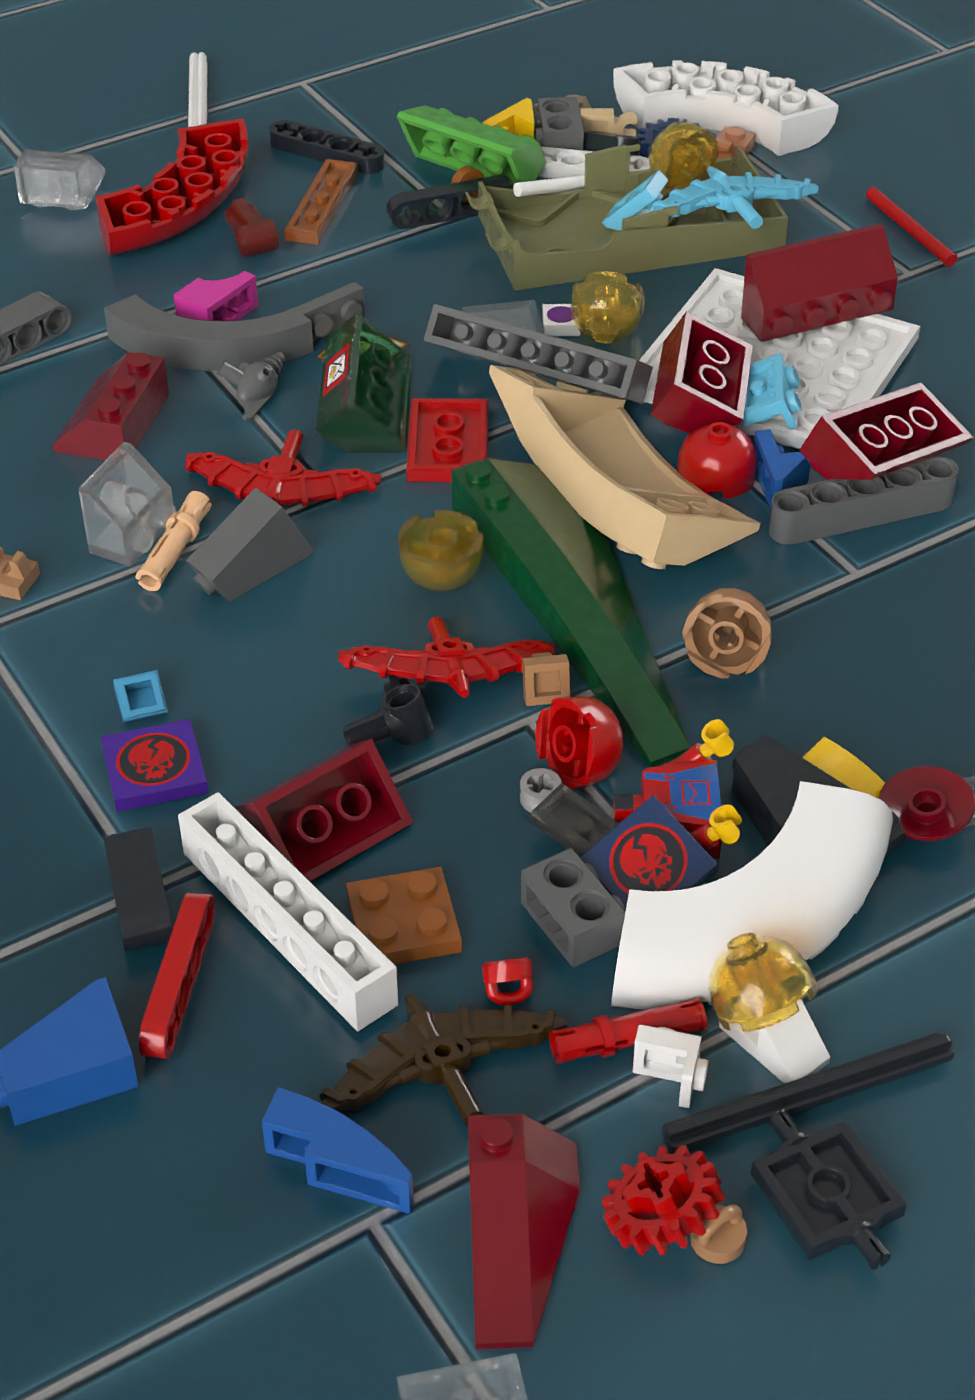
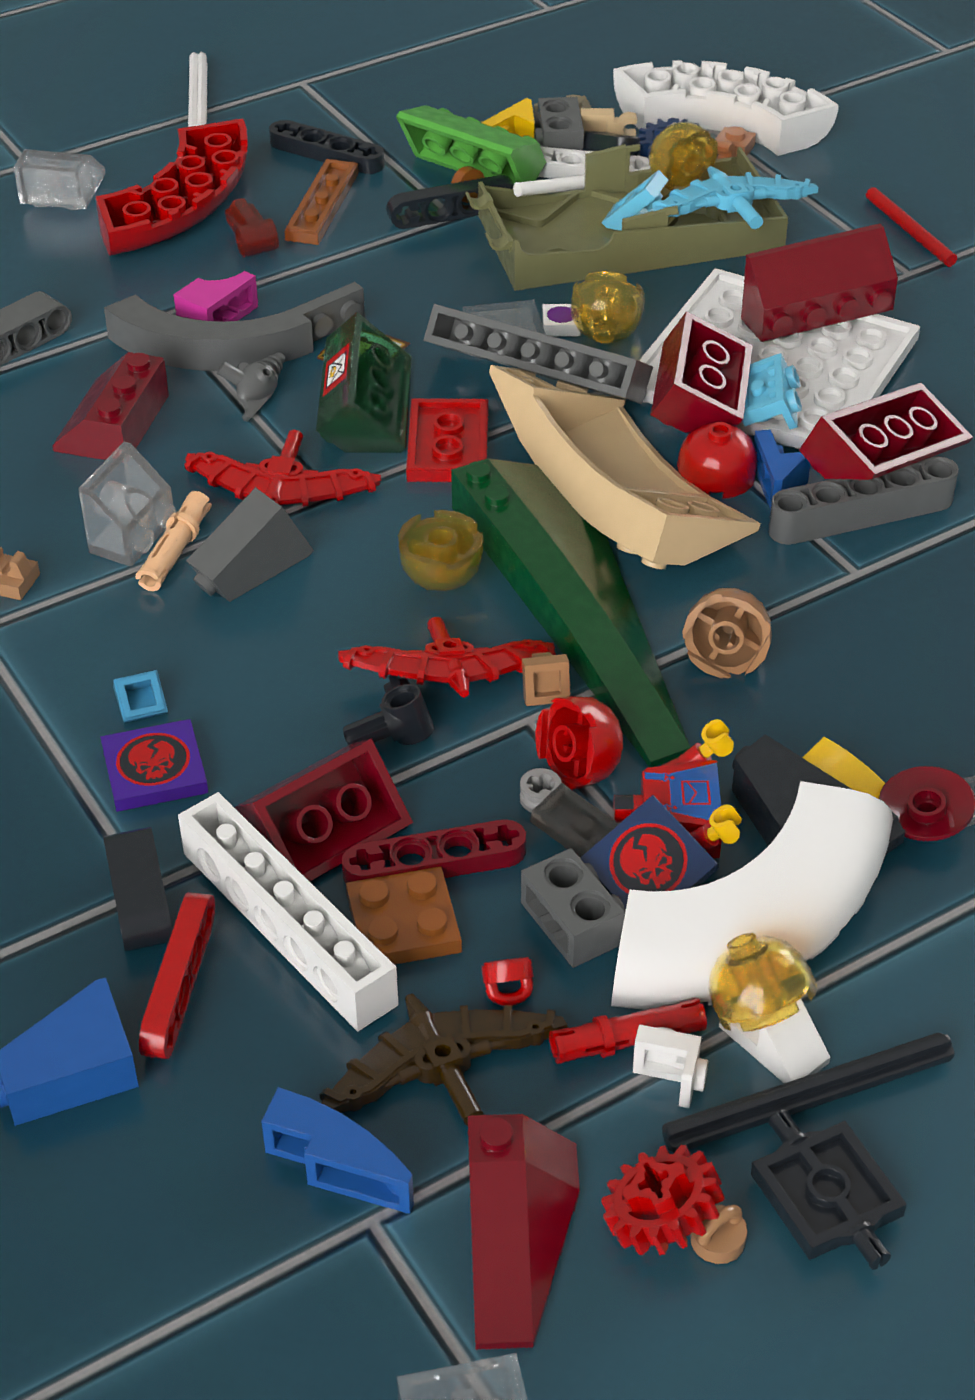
none -> dark red beam [342,820,526,884]

